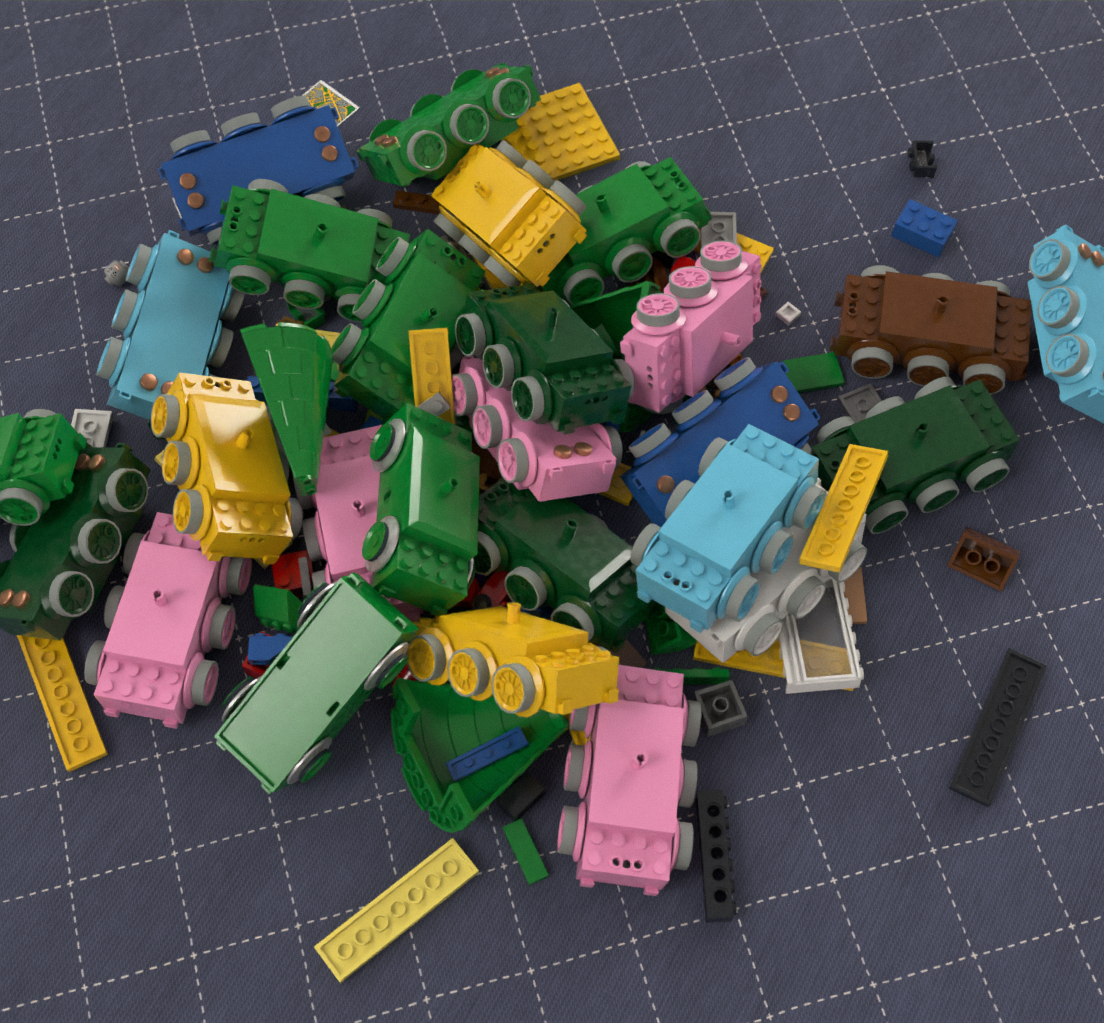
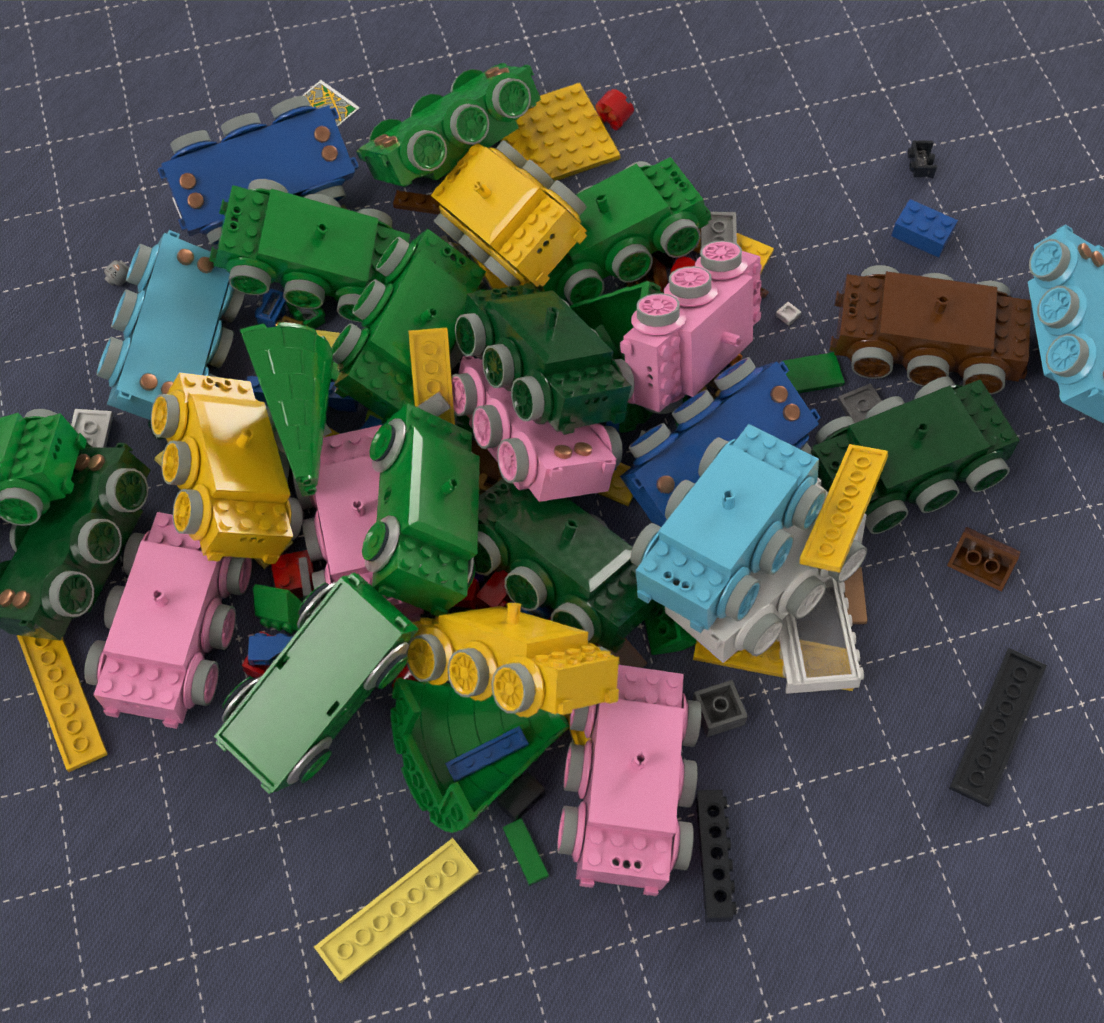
black plate [472,594,492,610] -> none
green plate [652,667,729,685] -> none
none -> blue window [255,289,287,328]
none -> red brick [595,89,634,131]

